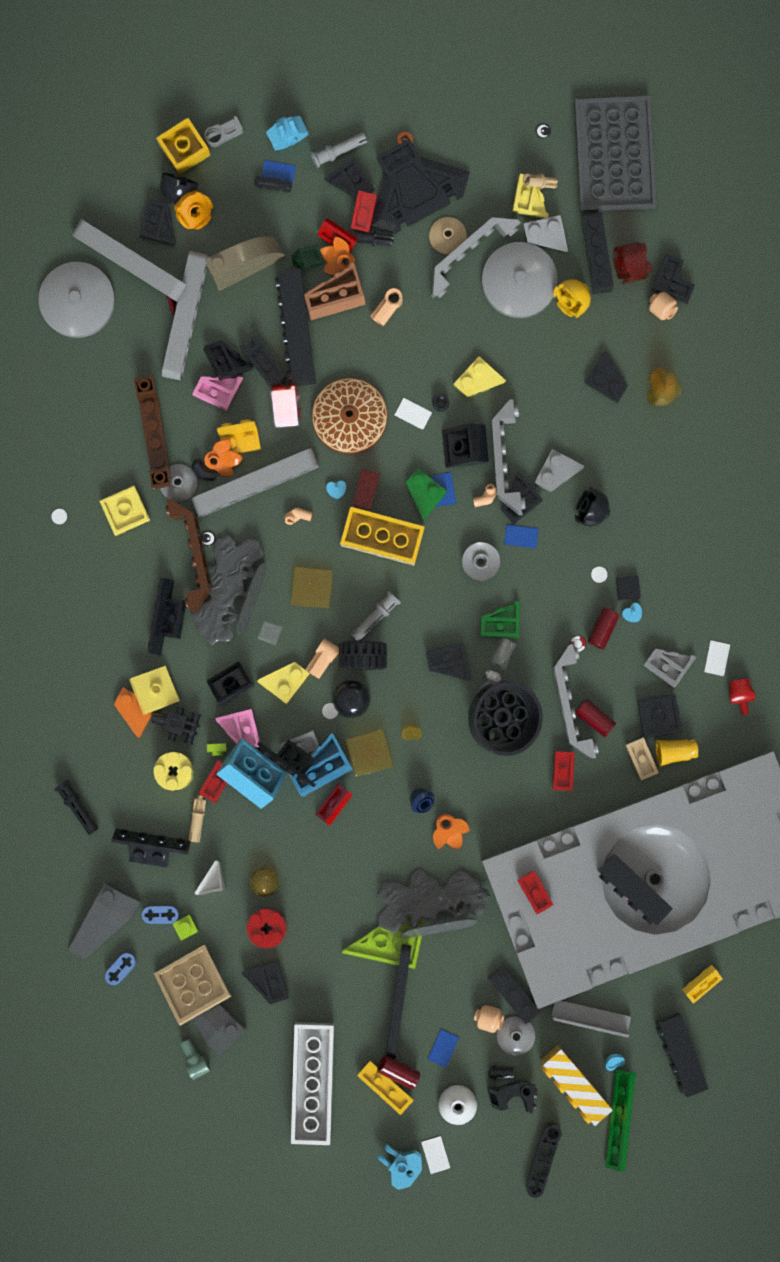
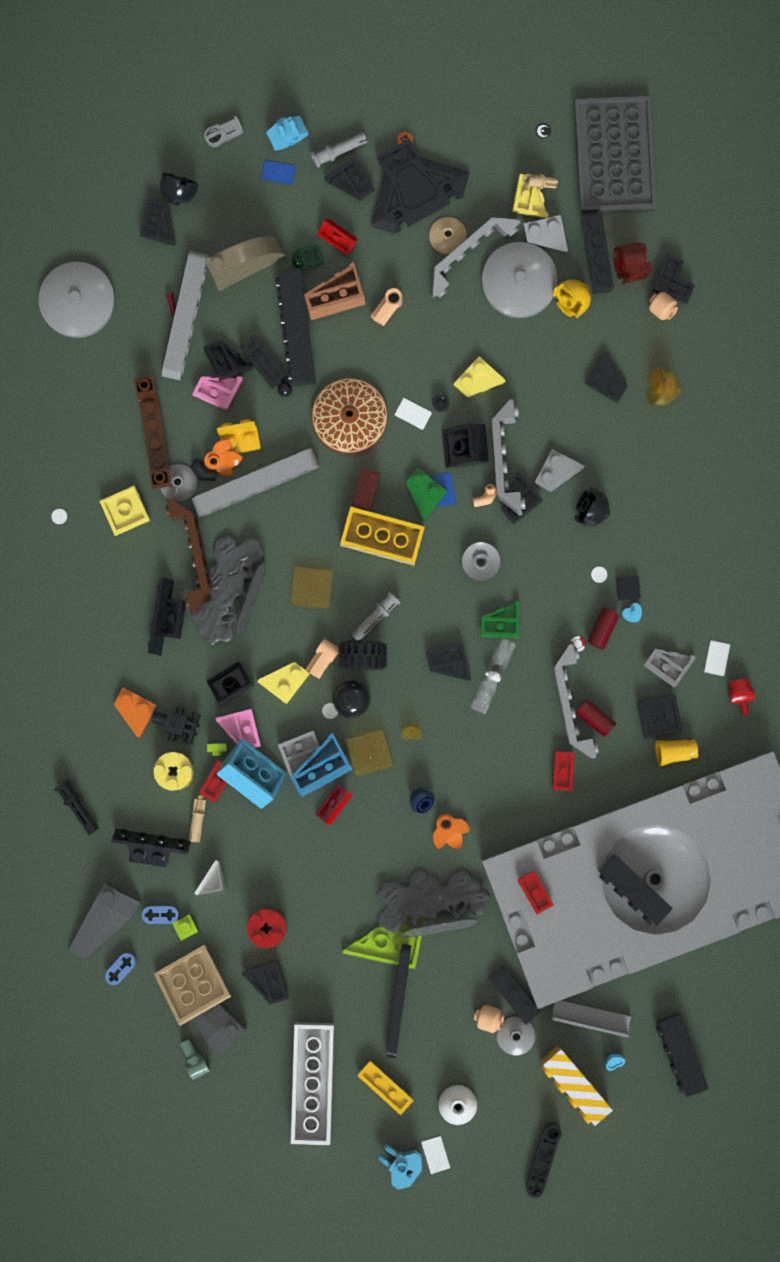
light grey beam [71,219,187,301] -> none
light yellow plate [129,666,180,715] -> none
yellow brick [156,118,211,175] -> none
light orange plate [174,190,213,230] -> none
black sticker [201,531,216,546] -> none
clear yellow hair [248,867,279,897] -> none
black axle [255,176,292,192] -> none
black bracket [257,739,316,787] -> none
clear tile [258,621,283,646] -> none
brick [271,383,302,427] -> none
light nougat arm [285,508,313,525] -> none
orange plate [320,237,355,275] -> none
medium azure piece [326,481,347,499] -> none
red plate [351,190,378,232] -> none
black axle [356,231,394,247] -> none
dark red pin [377,1055,420,1089] -> none
blue sticker [428,1029,459,1068] -> none
black wheel [468,681,543,756] -> none
black tile [487,1080,538,1114] -> none
black pin [489,1065,514,1081] -> none
blue sticker [504,525,539,548] -> none
green plate [605,1069,636,1172] -> none
tan plate [625,737,659,781] -> none
yellow plate [682,965,723,1004] -> none

